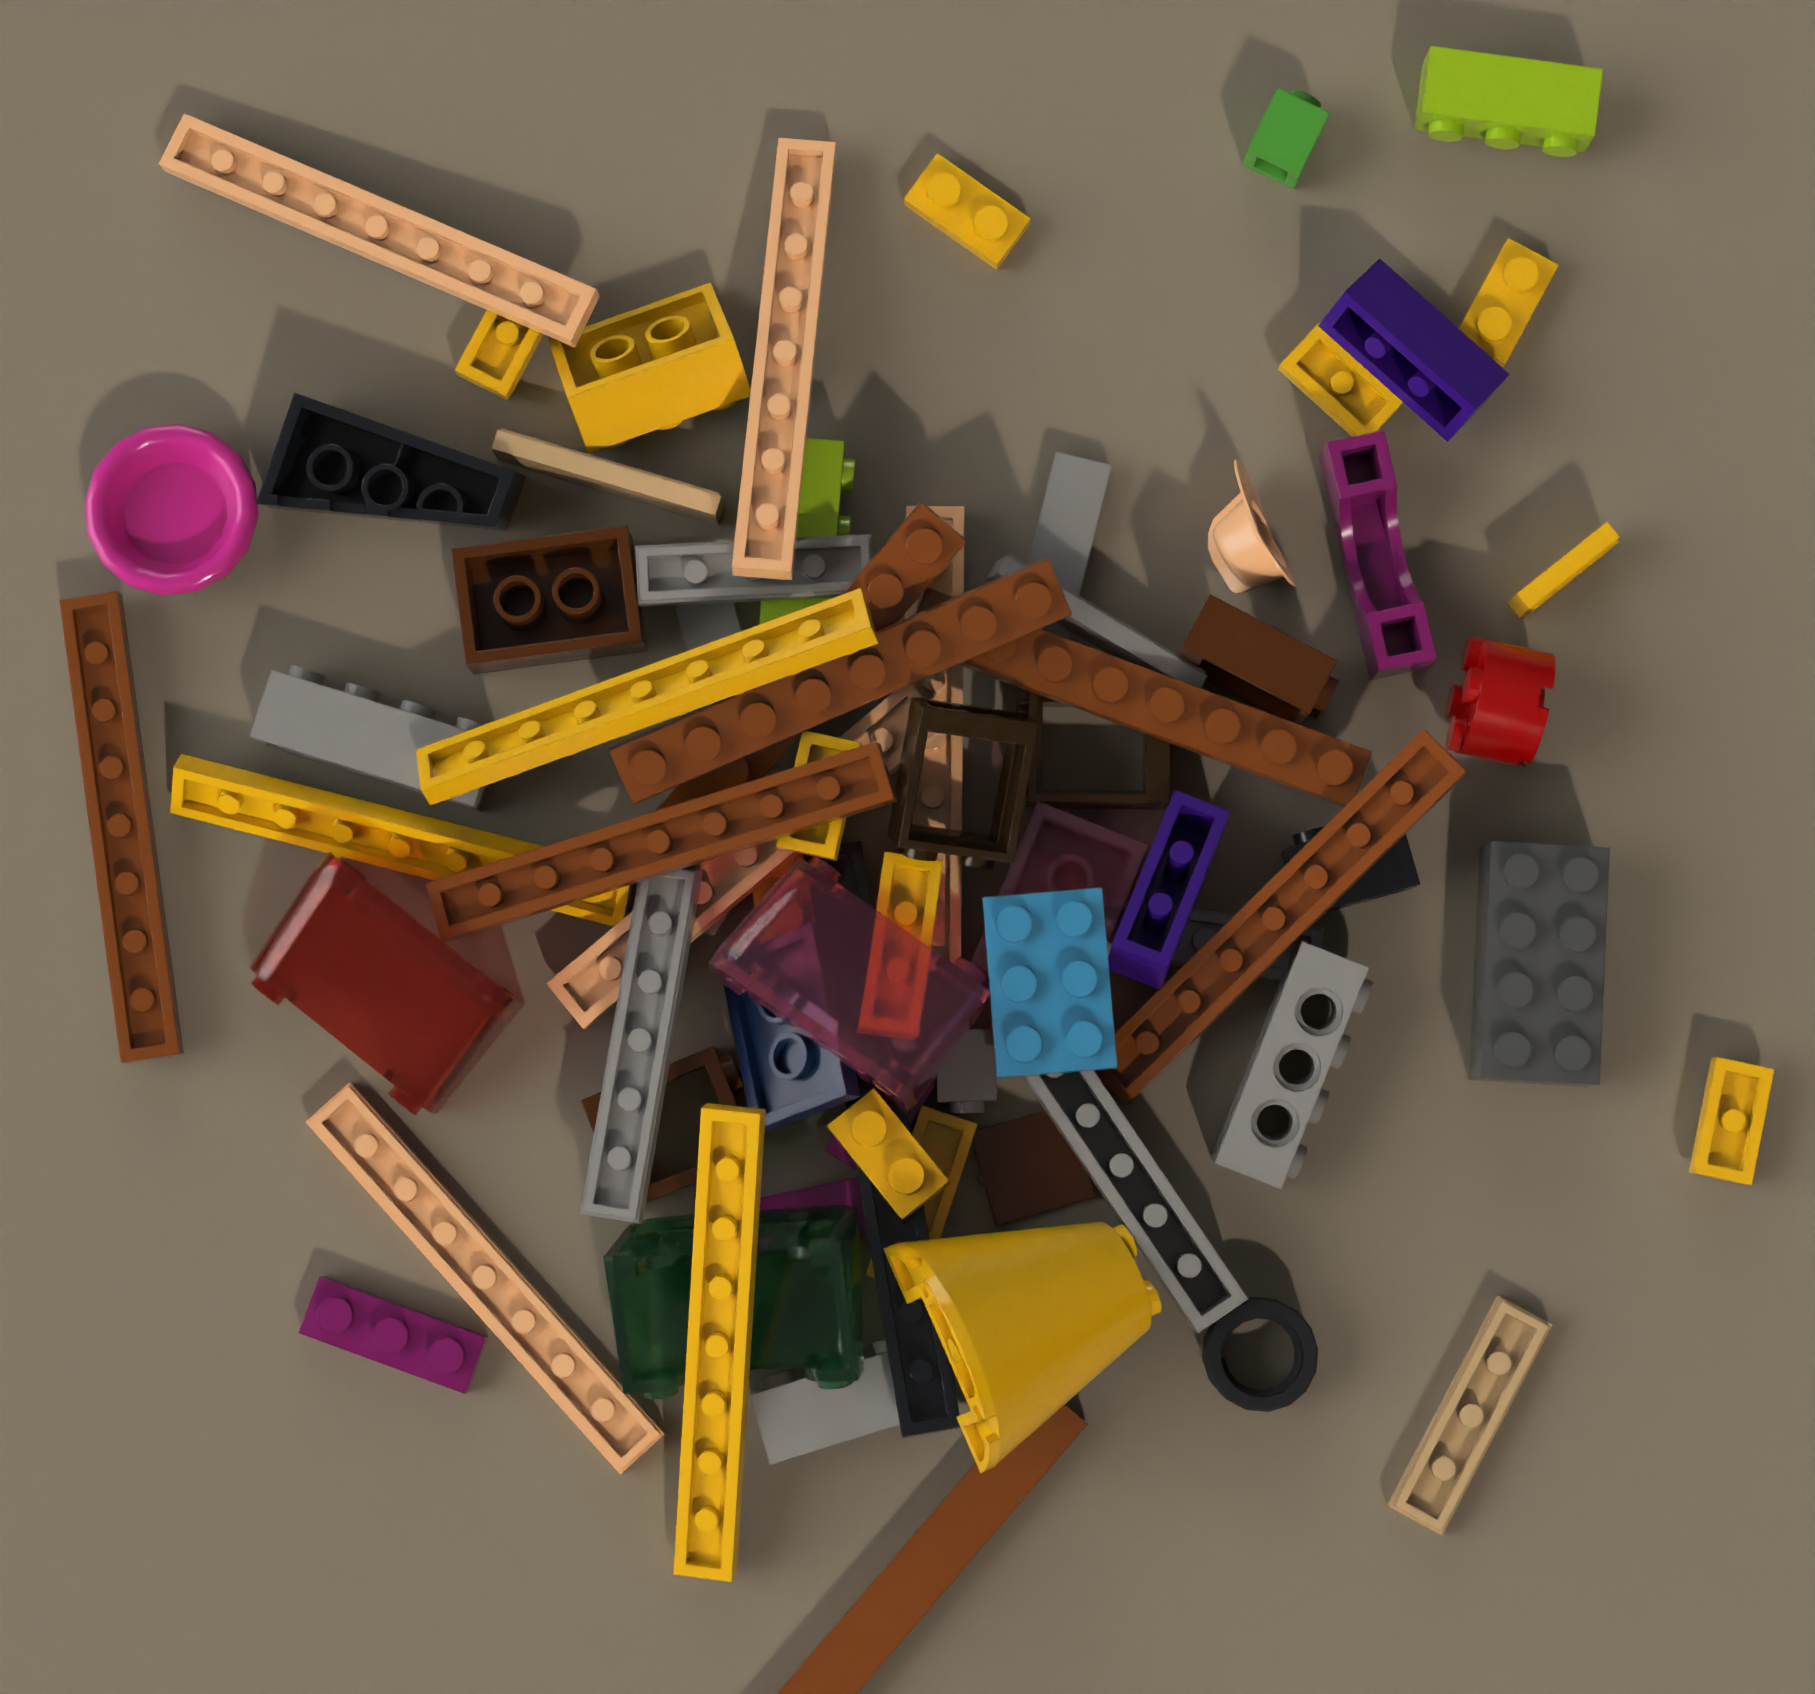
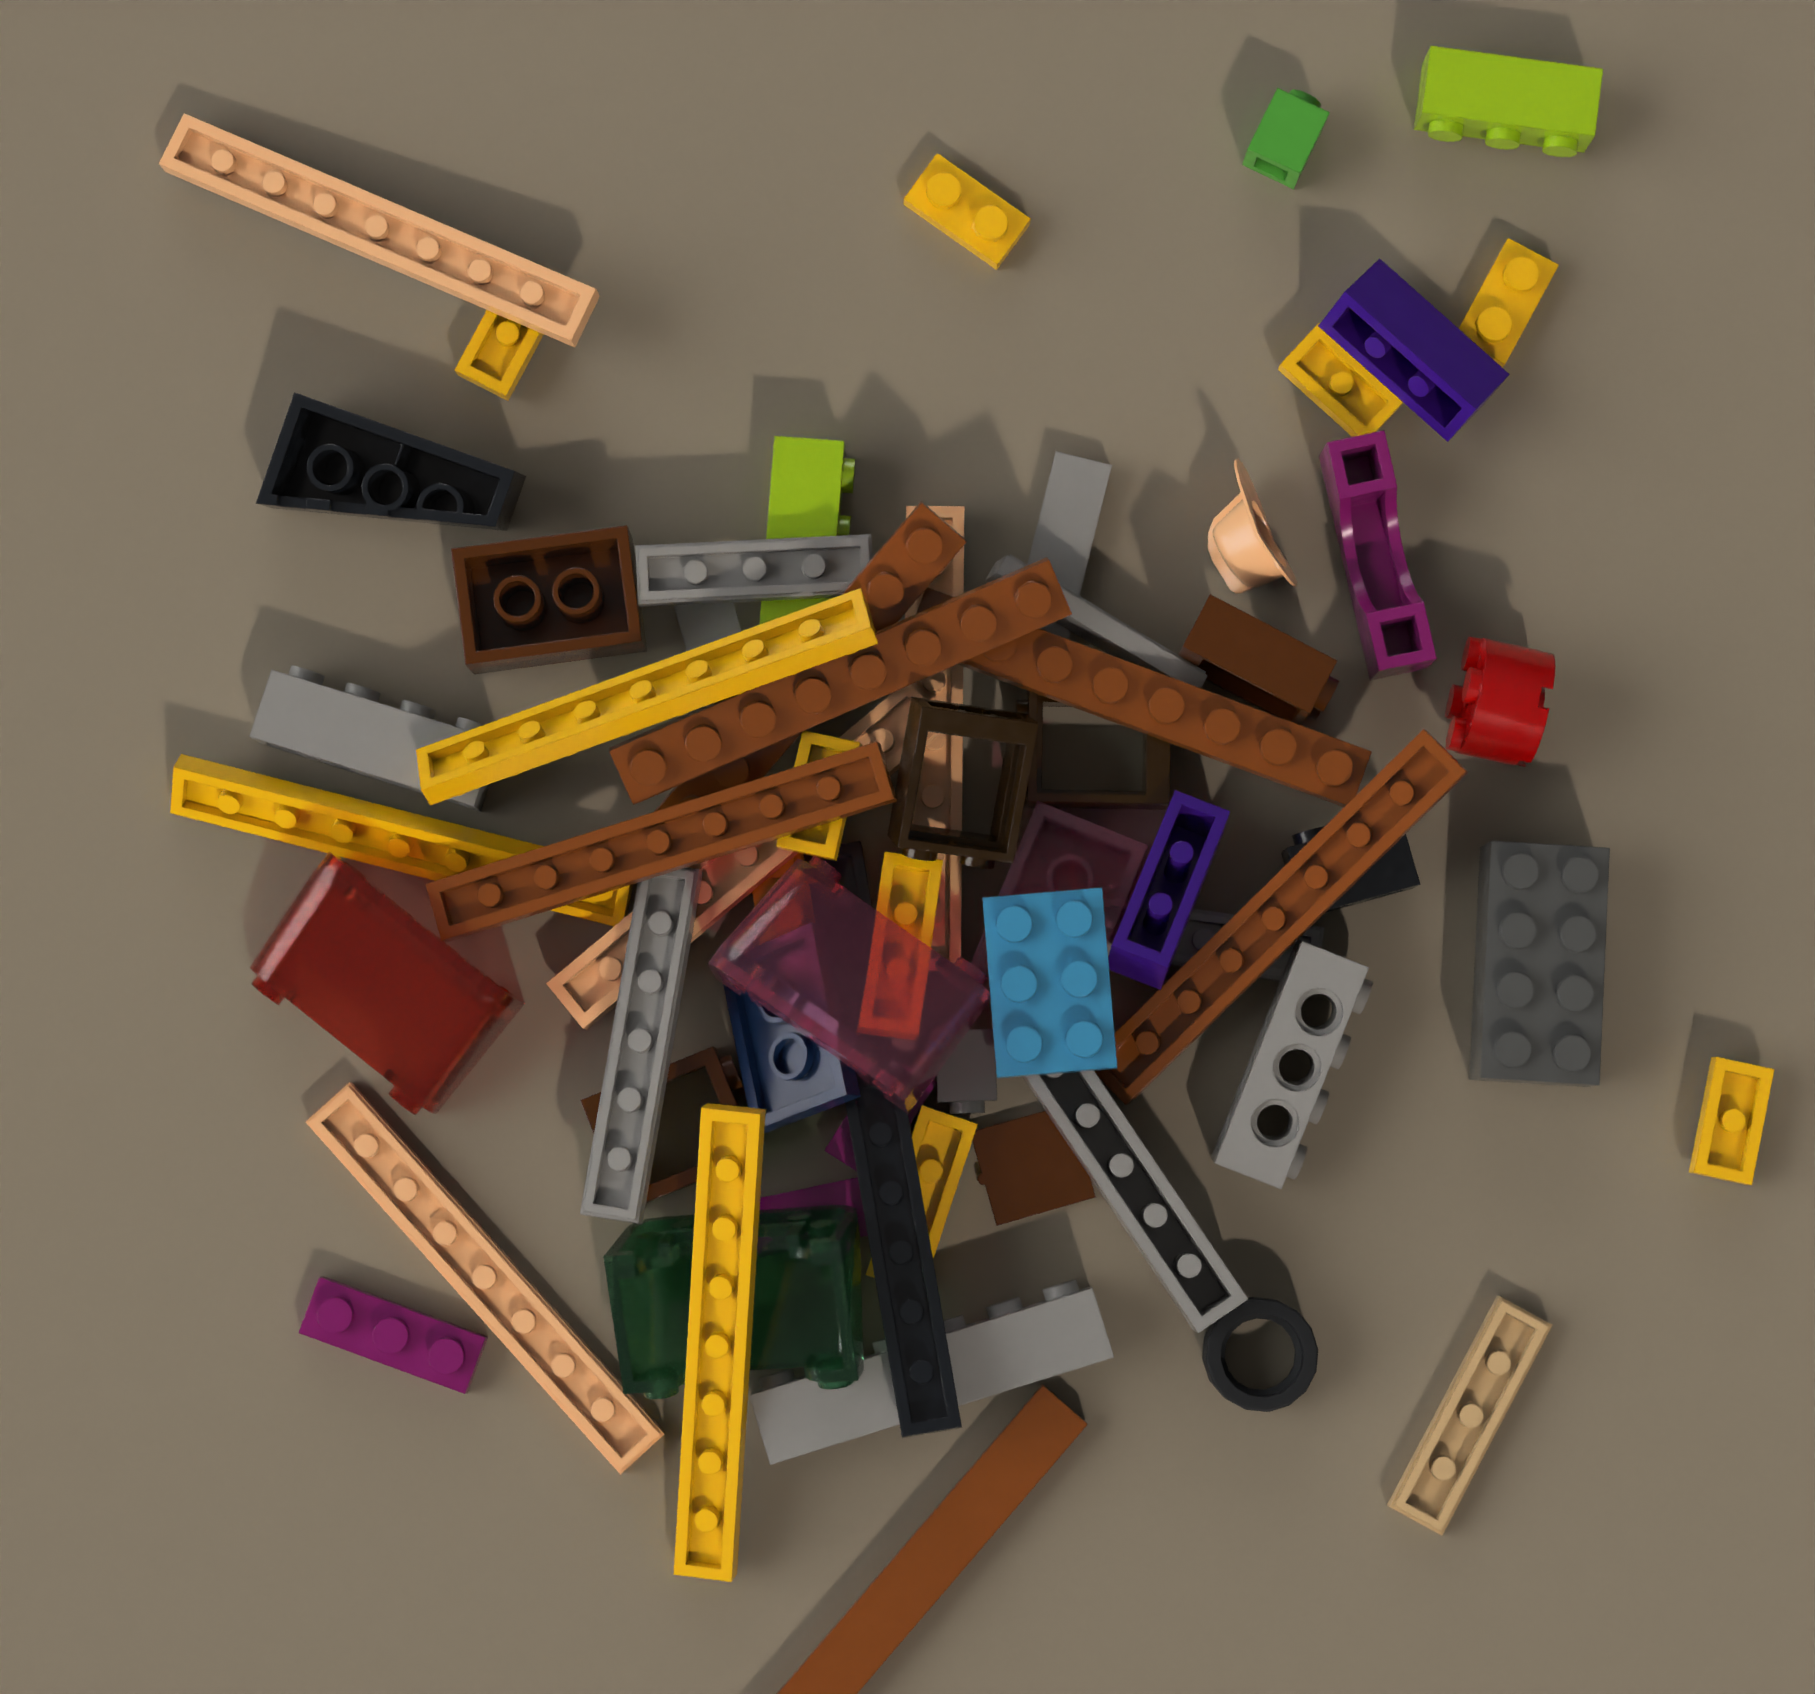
dark orange plate [59,591,184,1063] -> none
dark pink piece [84,423,259,596] -> none
tan tile [491,428,724,526] -> none
yellow slope [548,282,751,454] -> none
light nougat plate [732,138,836,580] -> none
yellow plate [827,1088,950,1221] -> none
yellow cone [883,1221,1162,1473] -> none
yellow tile [1507,522,1620,619] -> none

